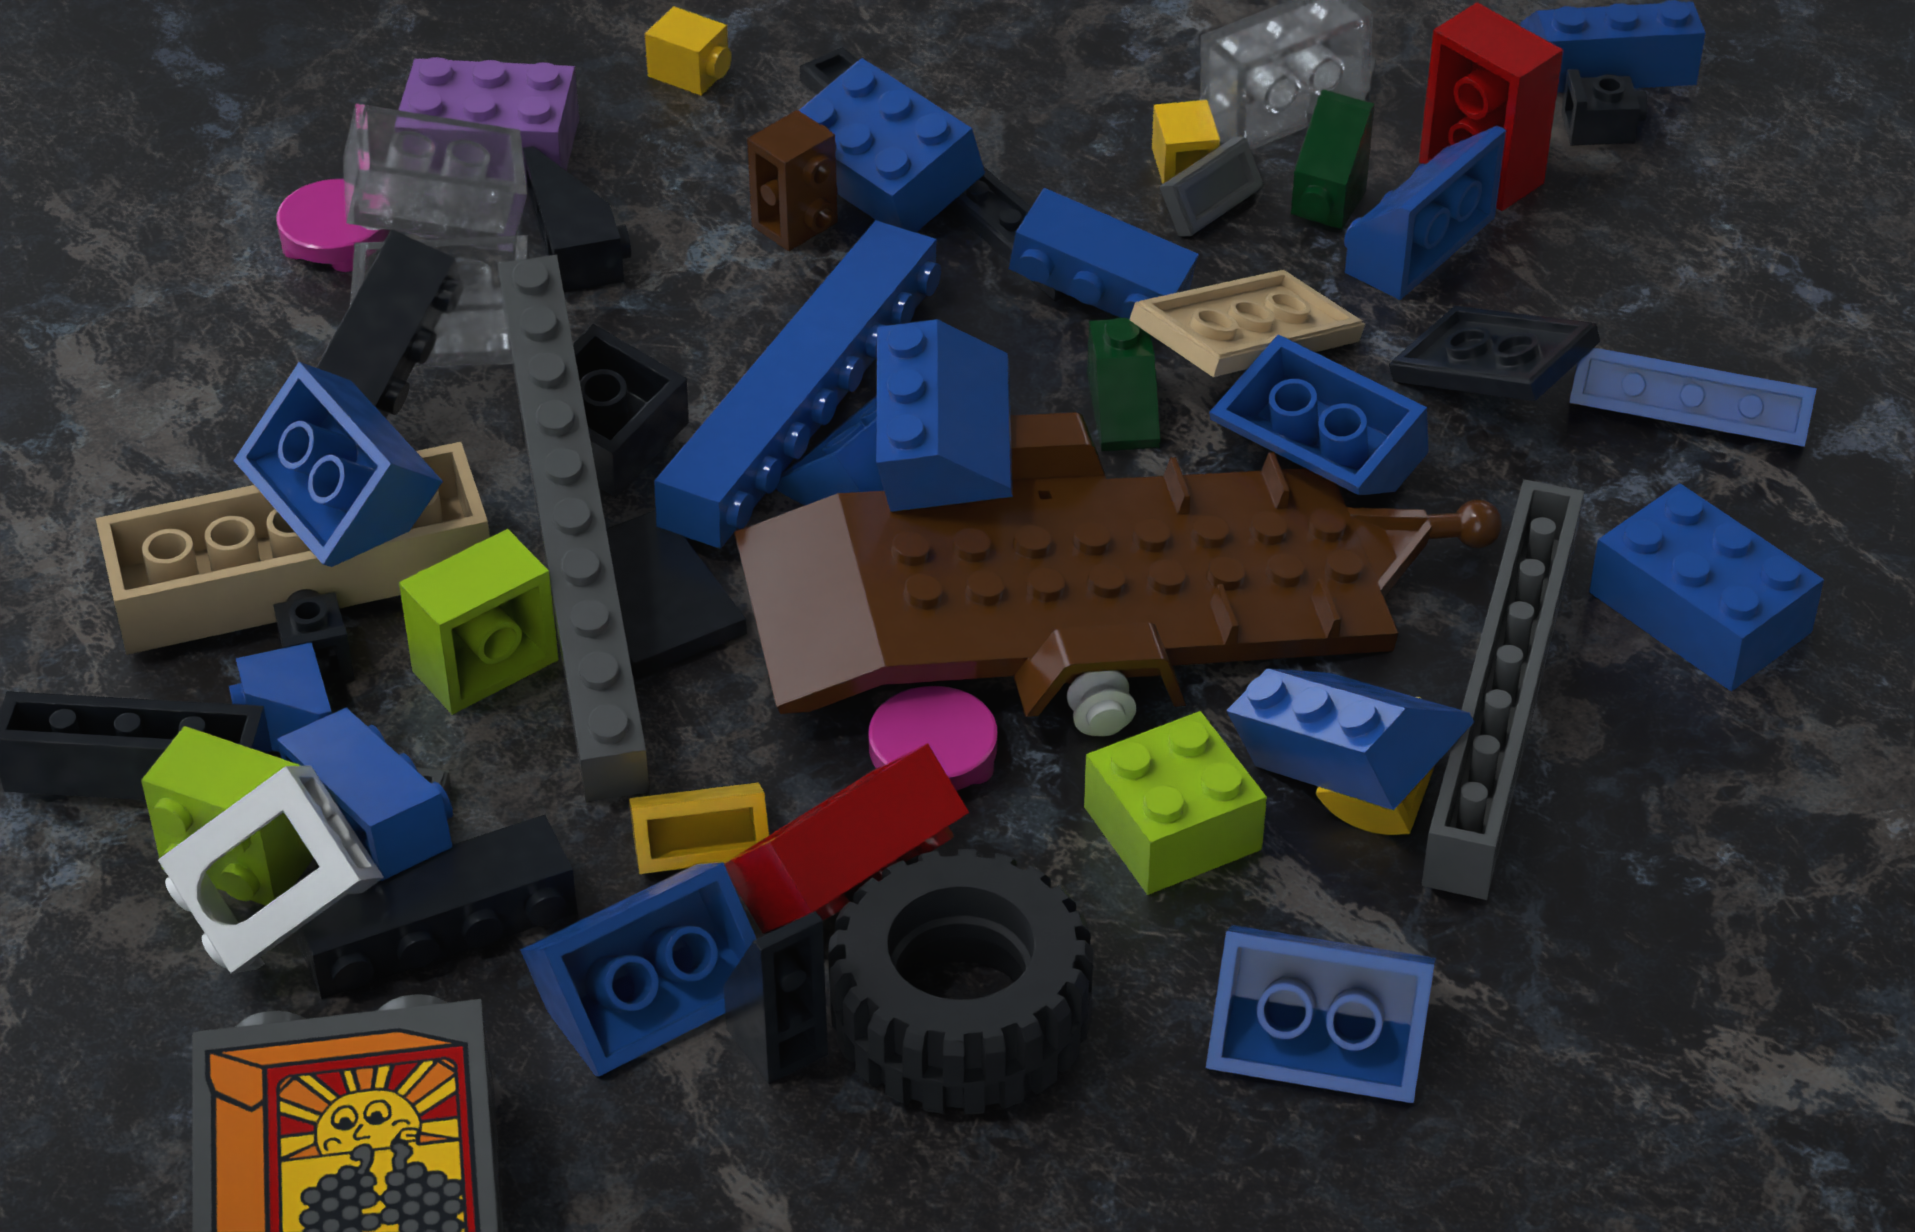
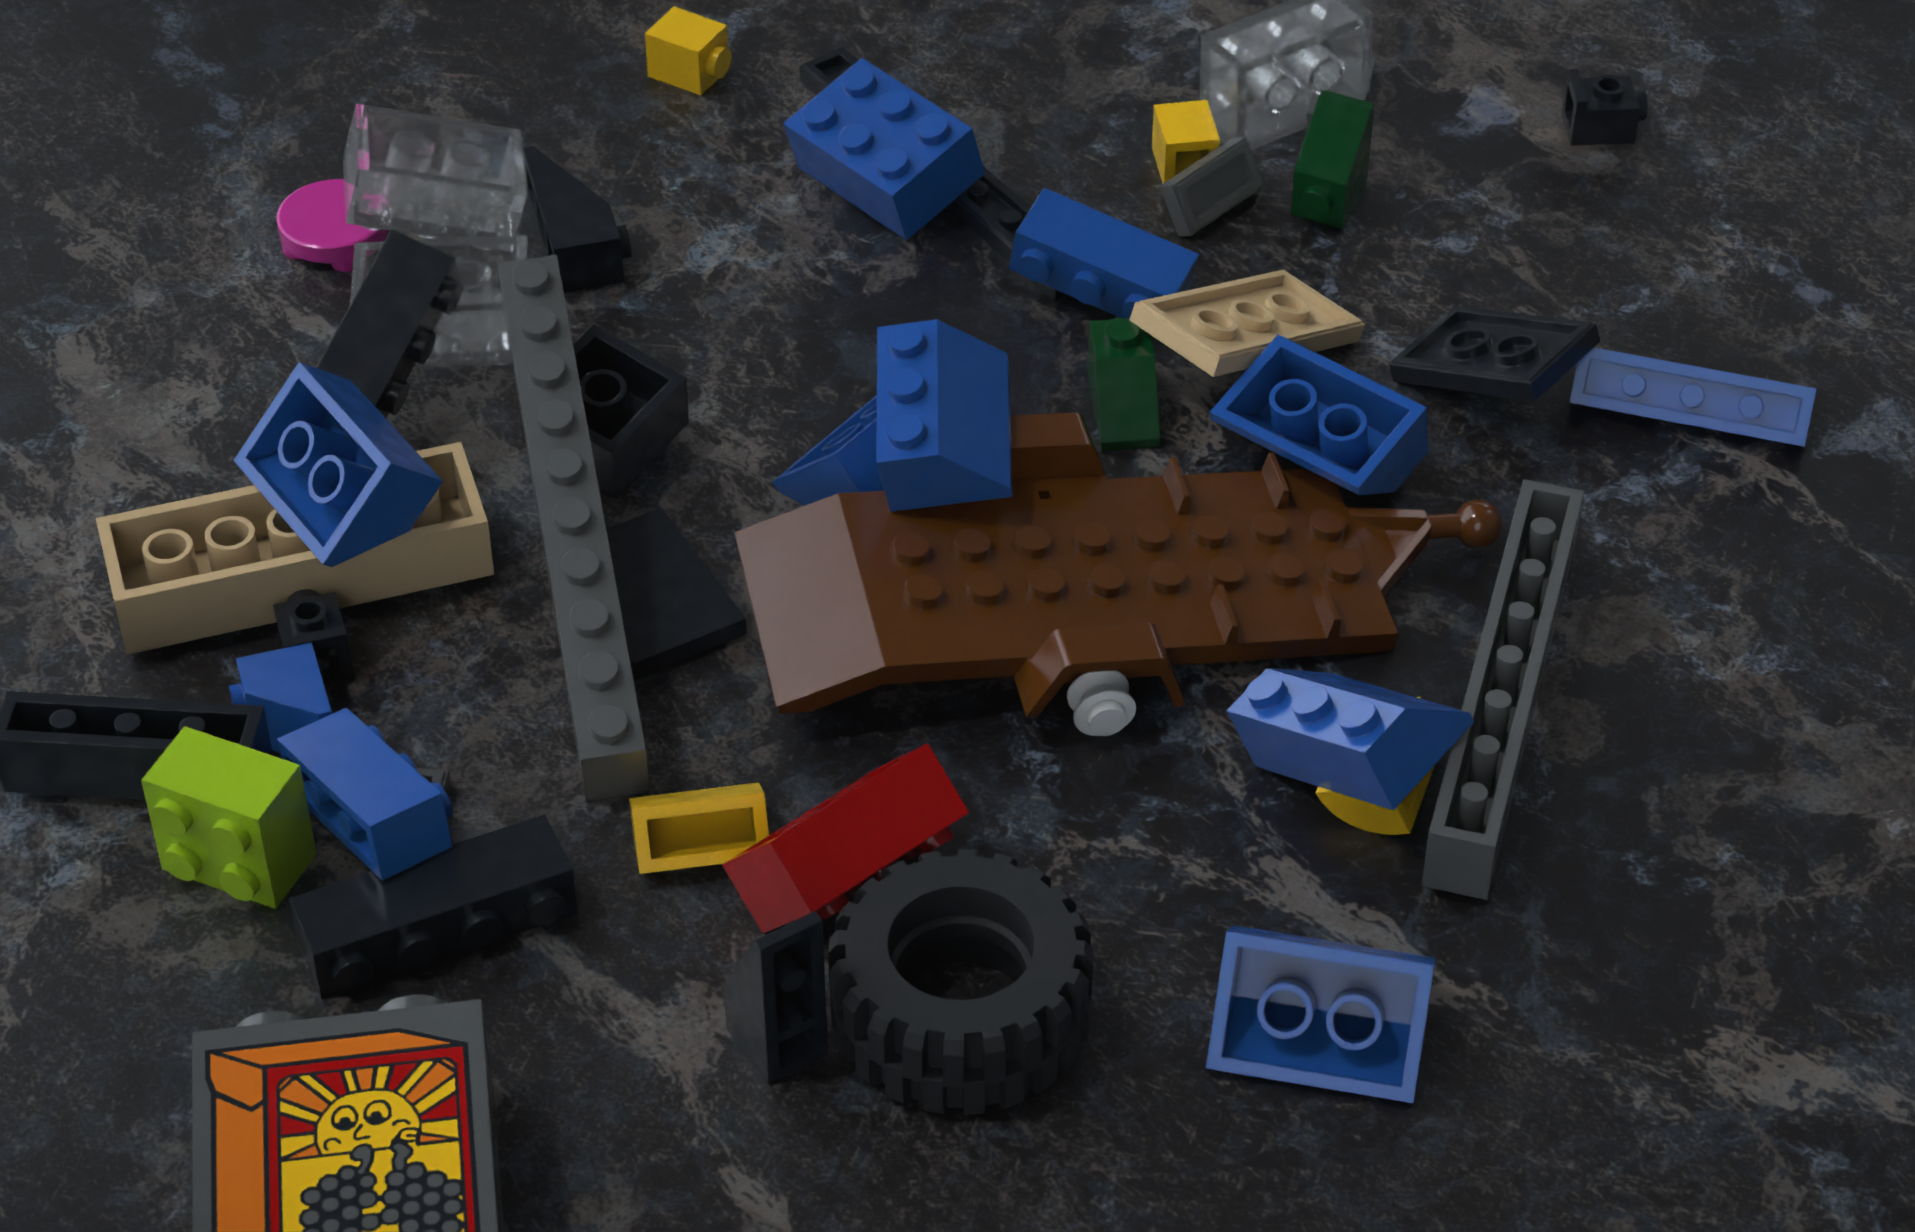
white panel [158,766,384,973] -> none
medium lavender brick [394,57,579,183] -> none
lime brick [399,529,559,715] -> none
blue slope [520,862,757,1076] -> none
blue brick [654,220,941,549] -> none
reddish brown brick [747,110,838,252] -> none
dark pink tile [869,686,998,791] -> none
lime brick [1084,711,1267,895] -> none
blue slope [1344,126,1506,300] -> none
red brick [1419,2,1563,211] -> none
blue slope [1520,0,1706,93] -> none
blue brick [1589,483,1824,692] -> none

